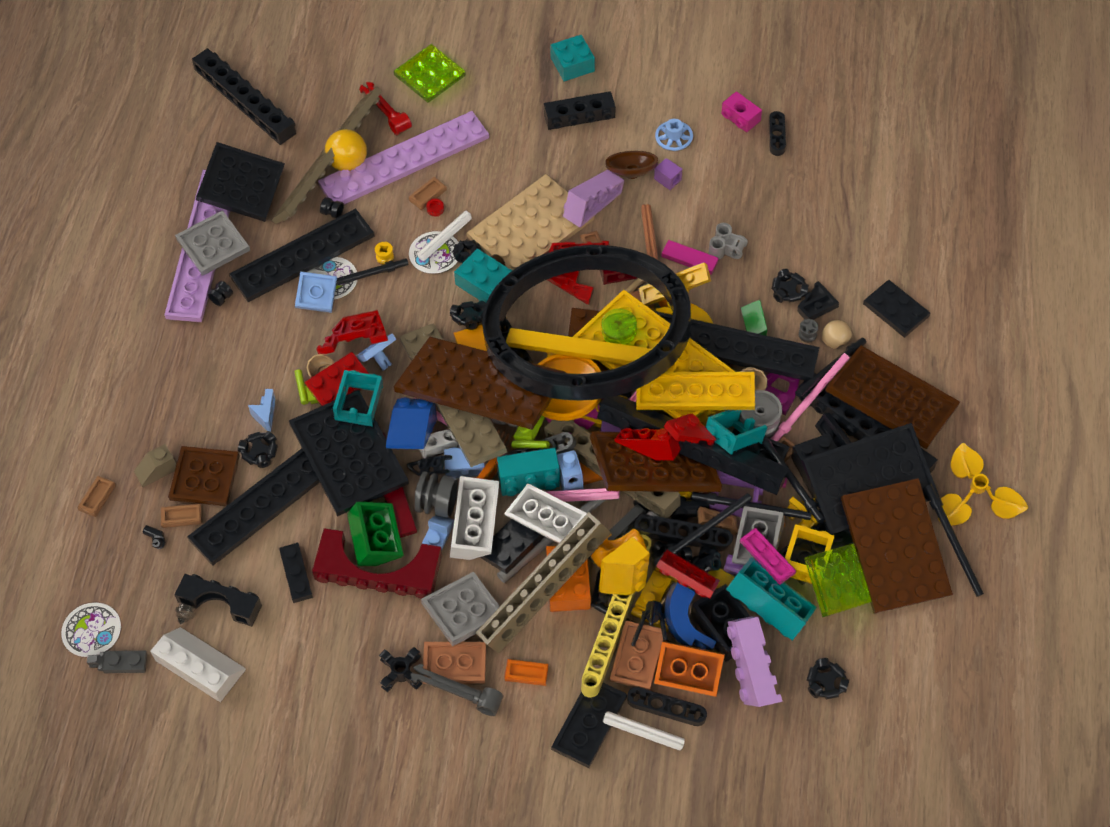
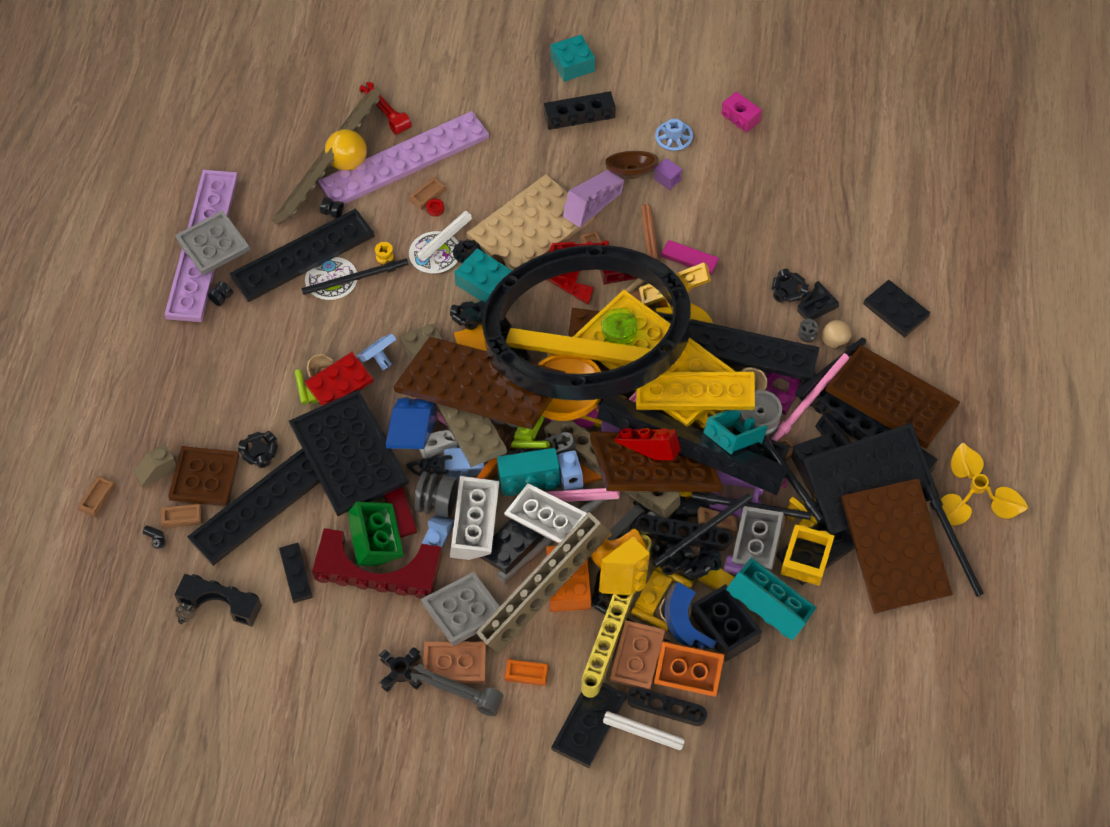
sticker [61,603,121,657] -> none
dark grey hinge [87,651,148,673] -> none
white slope [150,627,246,702] -> none
black brick [192,48,296,145] -> none
black plate [196,142,285,222] -> none
light blue slope [248,389,276,432] -> none
light blue tile [295,271,337,313] -> none
red wing [316,310,388,354] -> none
teal window [333,370,383,427] -> none
clear neon green plate [394,44,466,103] -> none
black plant [631,601,667,647] -> none
red plate [656,550,720,598] -> none
red wing [664,413,716,445] -> none
light grey piece [708,222,748,259] -> none
lavender wedge [727,616,783,707] -> none
dark pink tile [740,528,796,585] -> none
green slope [741,300,767,336] -> none
black beam [769,111,786,156] -> none
clear neon green plate [804,543,871,617] -> none
black piece [806,658,850,700] -> none

